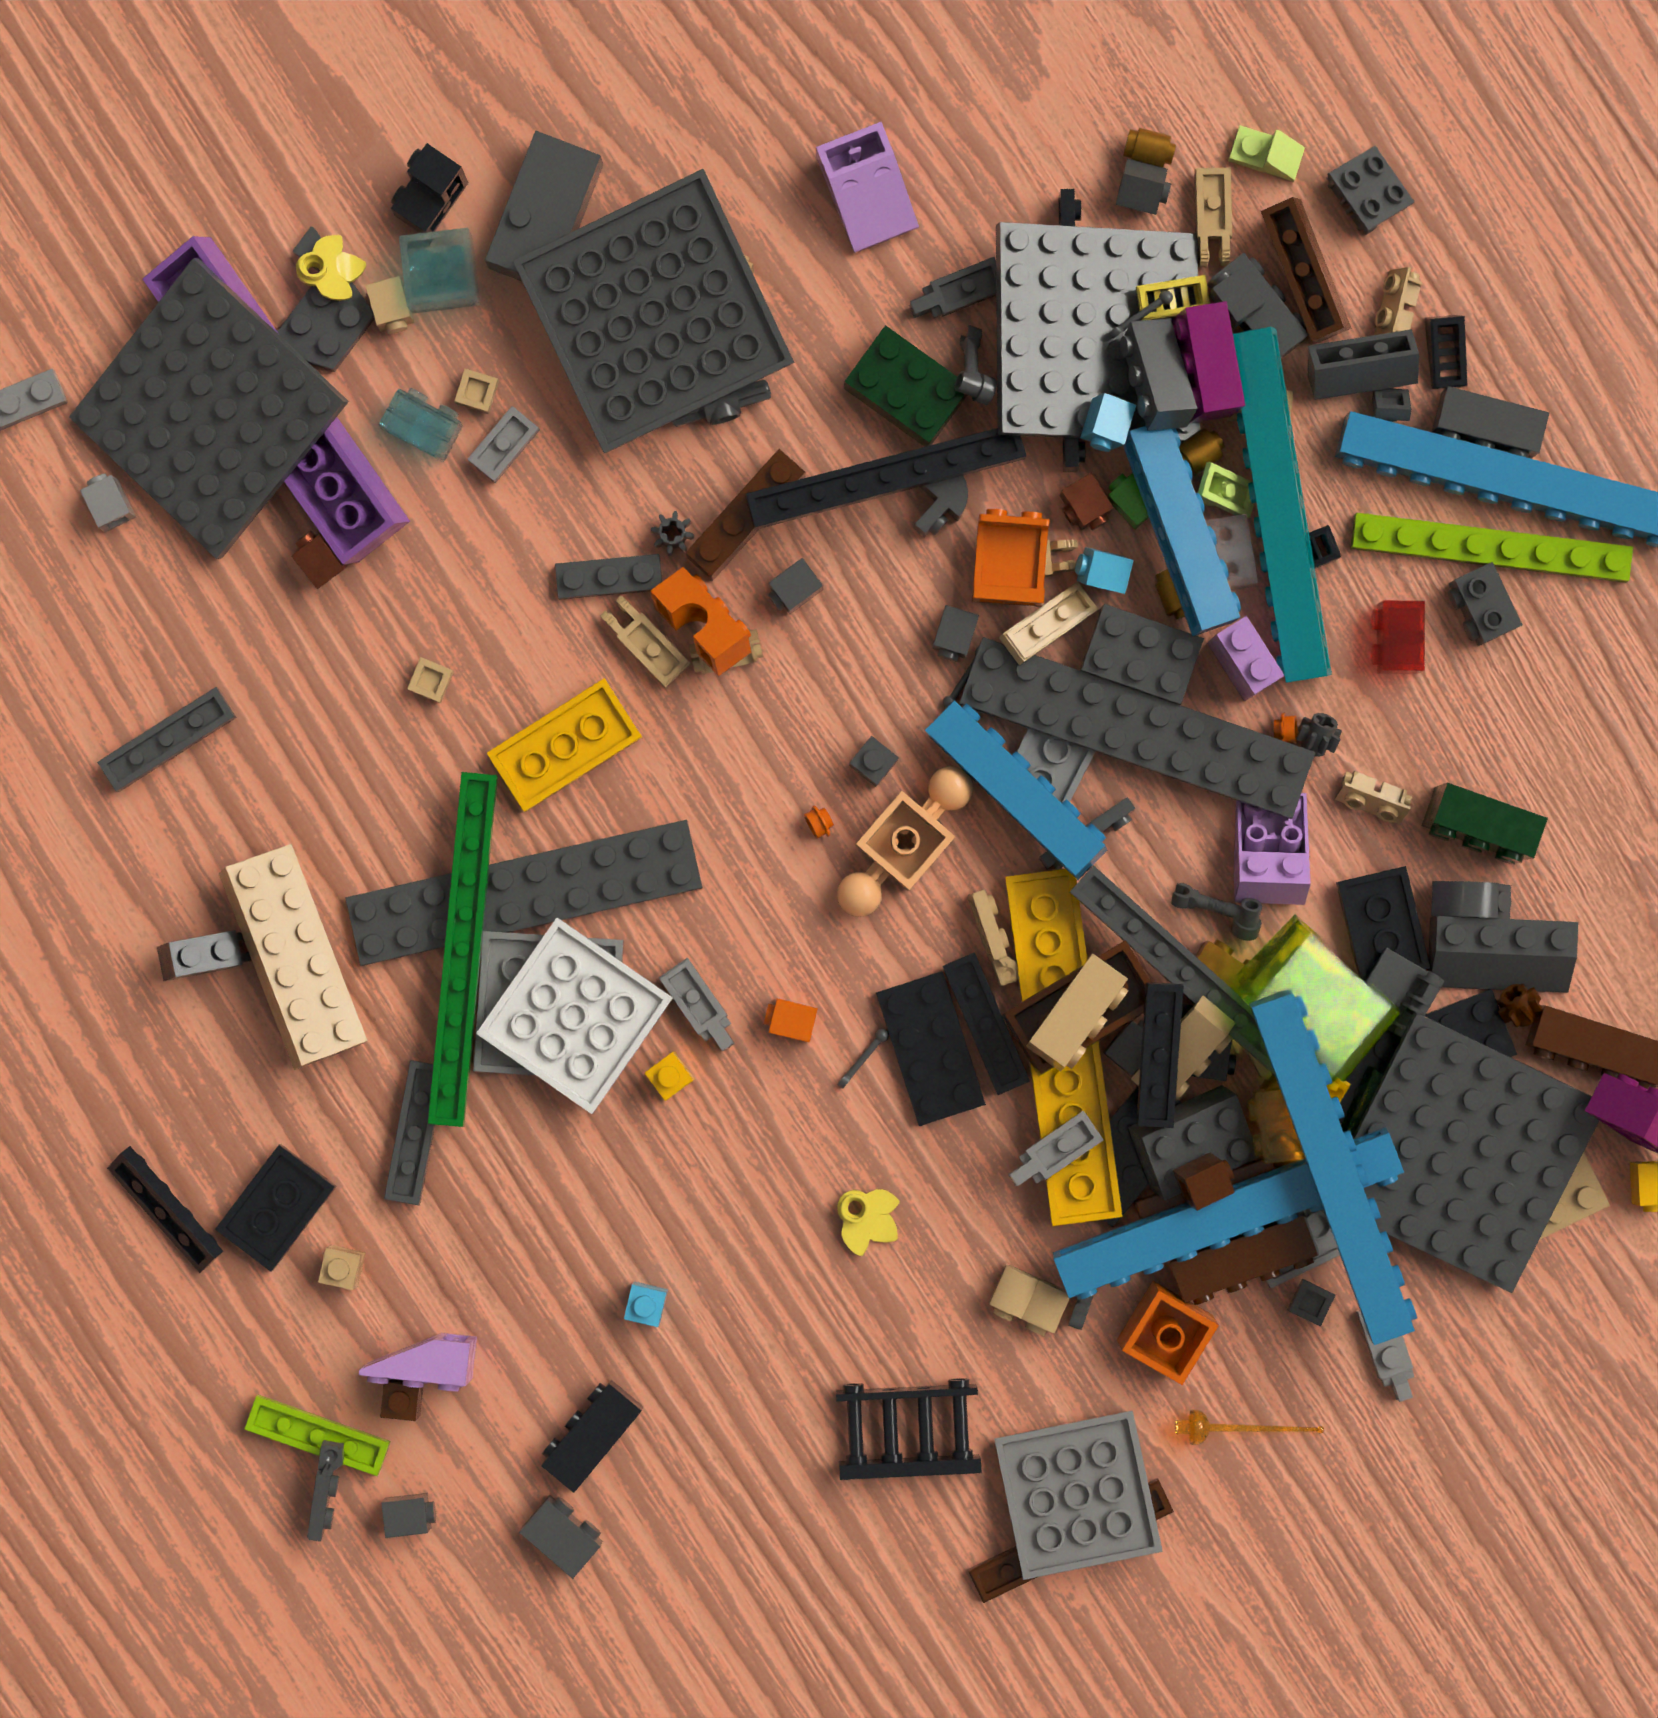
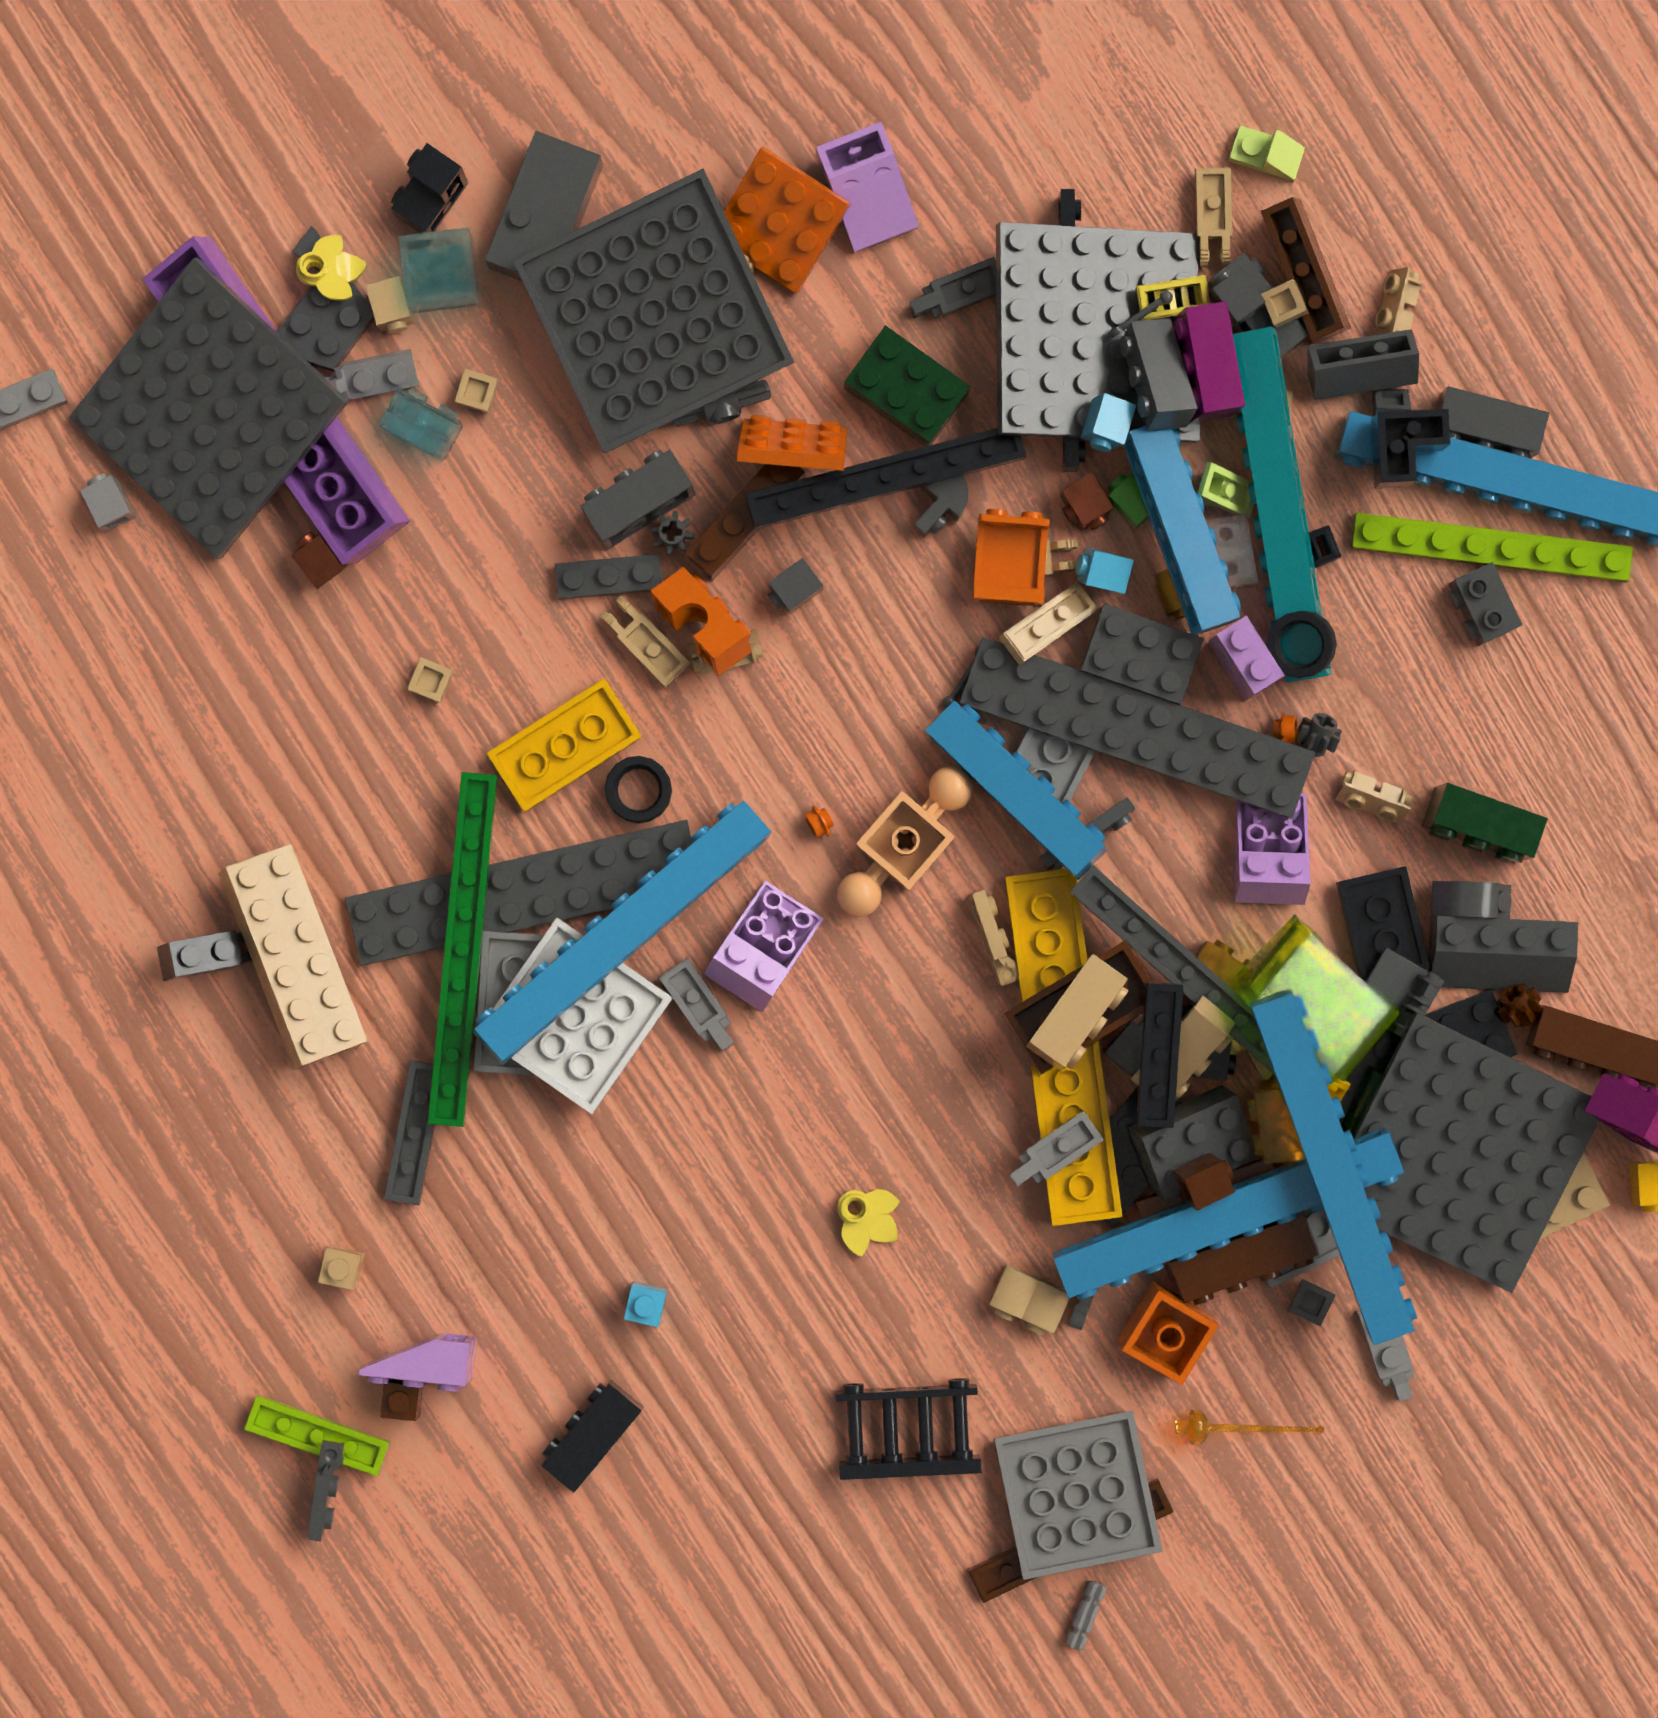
dark grey plate [97,687,237,792] -> none
black plate [107,1146,223,1273] -> none
black plate [215,1144,337,1272] -> none
dark grey brick [381,1493,436,1538] -> none
light grey plate [468,406,540,483] -> none
dark grey brick [519,1495,603,1579] -> none
yellow brick [645,1051,695,1101] -> none
orange brick [764,998,818,1043] -> none
dark grey hinge [837,1029,889,1089] -> none
dark grey brick [849,736,899,787] -> none
black plate [876,971,986,1126] -> none
dark grey brick [932,605,979,662] -> none
black plate [942,952,1030,1095] -> none
dark grey brick [954,324,997,405] -> none
dark grey brick [1116,159,1171,215] -> none
pearl gold brick [1123,128,1176,168] -> none
dark grey brick [1171,883,1262,941] -> none
pearl gold brick [1179,428,1225,476] -> none
dark grey hinge [1326,146,1414,235] -> none
clear red brick [1371,600,1425,674] -> none
black slope [1425,315,1468,389] -> none
none -> light grey hinge [324,349,419,400]
none -> dark azure brick [474,800,771,1065]
none -> dark grey brick [580,450,695,550]
none -> black tyre [605,756,672,823]
none -> lavender slope [704,881,824,1012]
none -> orange plate [724,146,851,294]
none -> orange plate [737,415,848,471]
none -> light grey axle [1065,1580,1106,1650]
none -> tan plate [1261,279,1309,328]
none -> black tyre [1266,611,1337,678]
none -> black brick [1371,409,1450,489]

